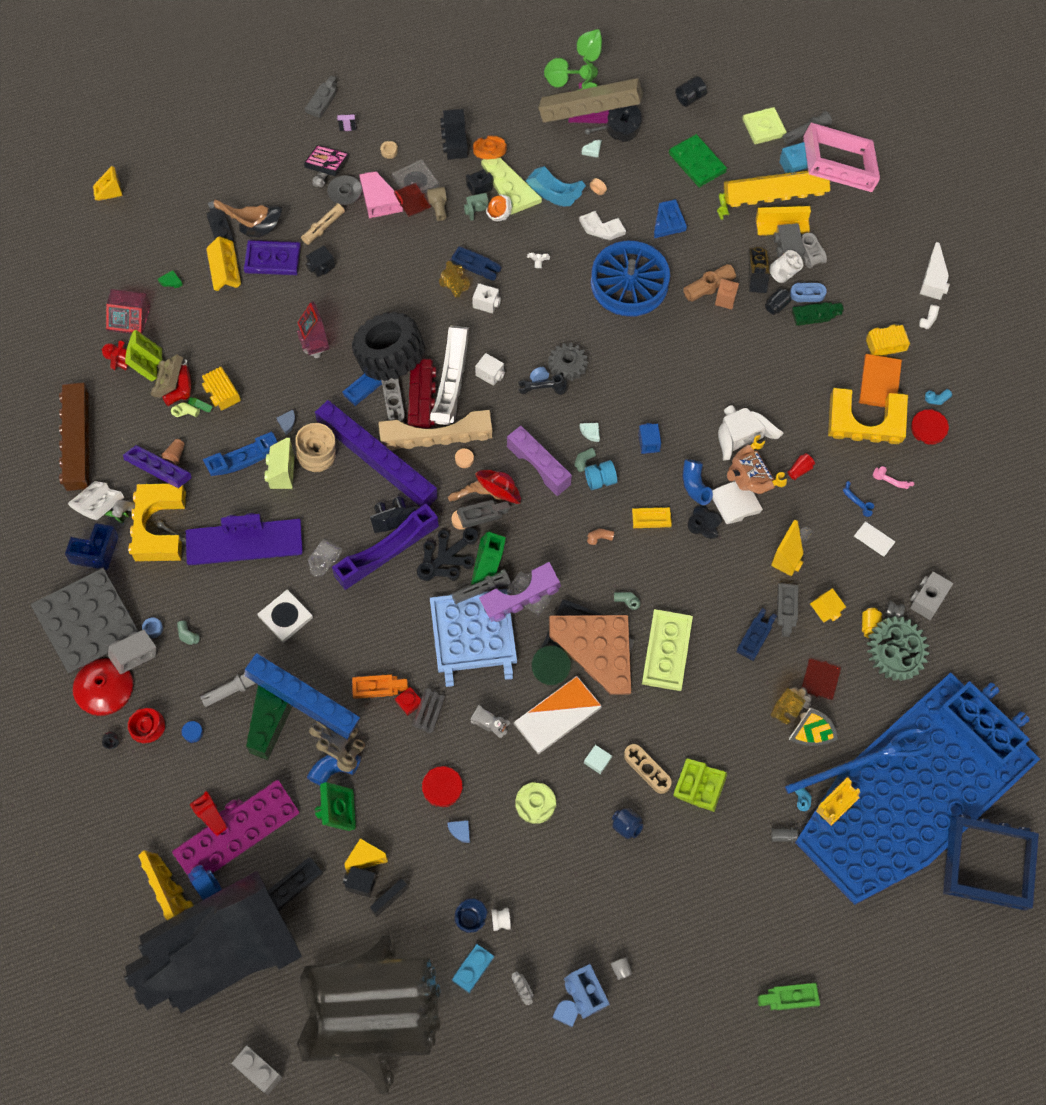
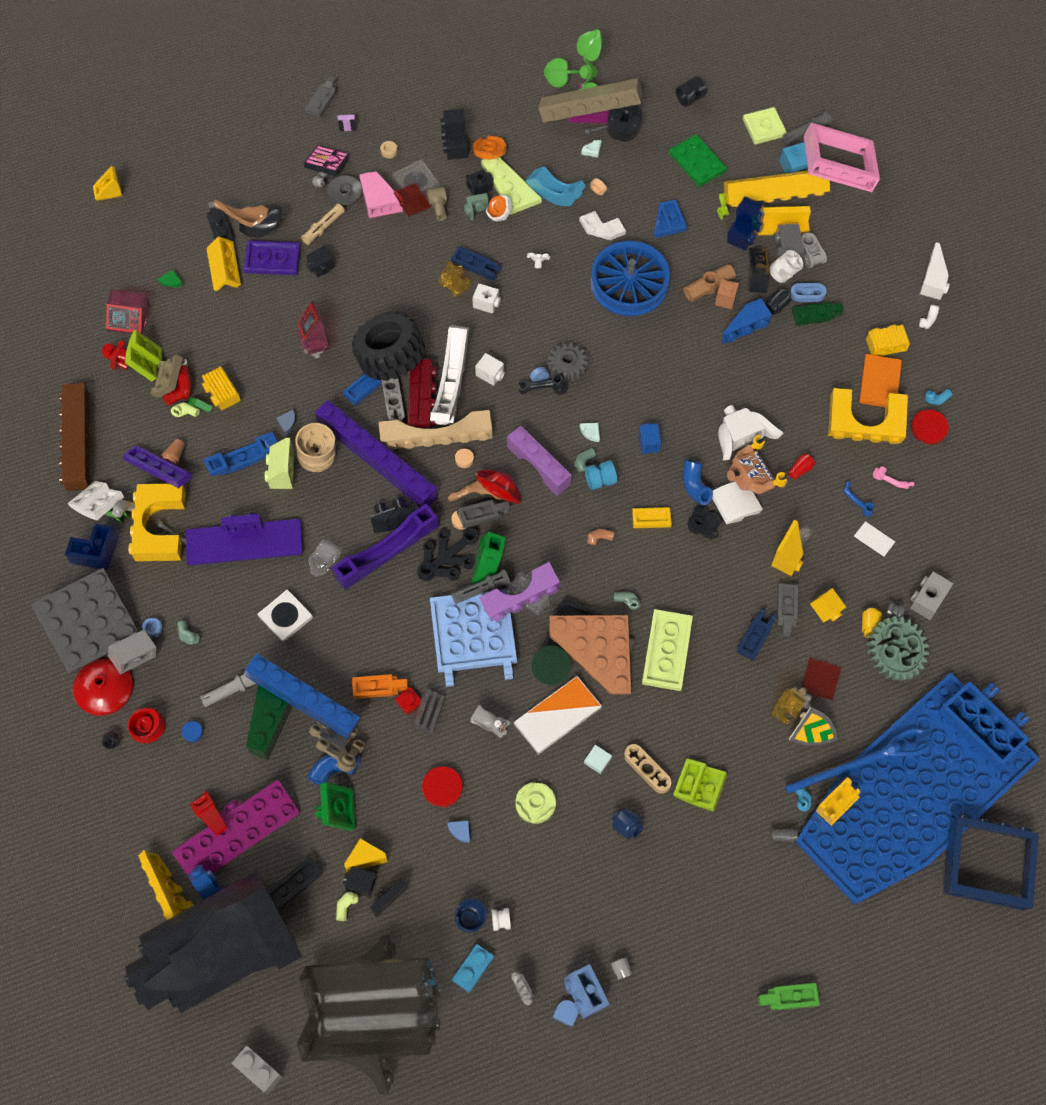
none -> yellowish green arm [336,891,359,921]
none -> blue slope [721,298,772,344]
none -> clear blue brick [727,197,765,251]

